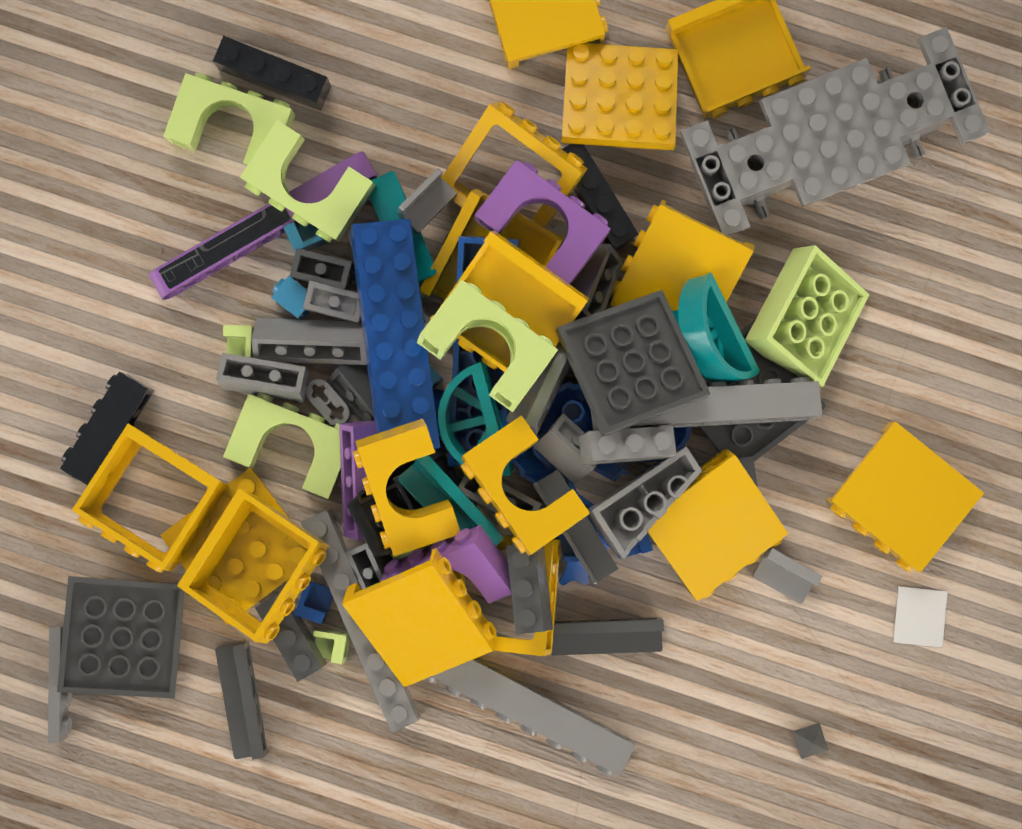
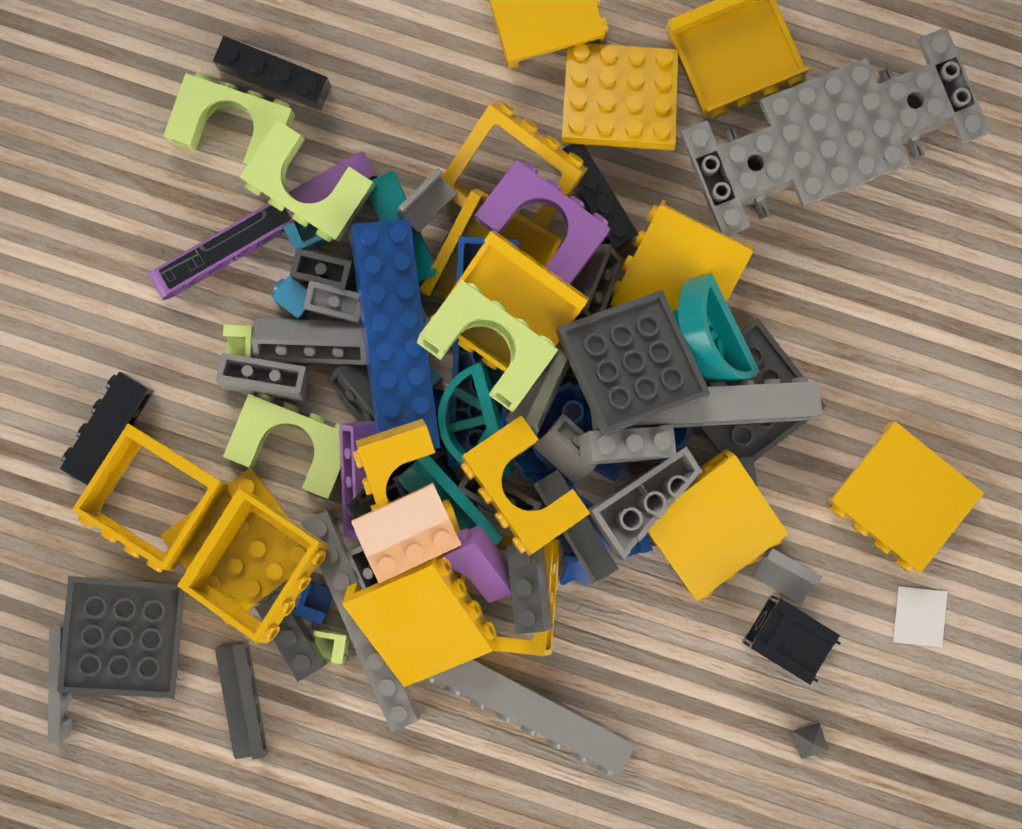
light grey beam [306,379,351,425] -> none
dark grey panel [551,617,664,656] -> none
yellowish green slope [745,245,870,387] -> none
none -> light nougat slope [351,483,461,583]
none -> black container [742,595,841,685]

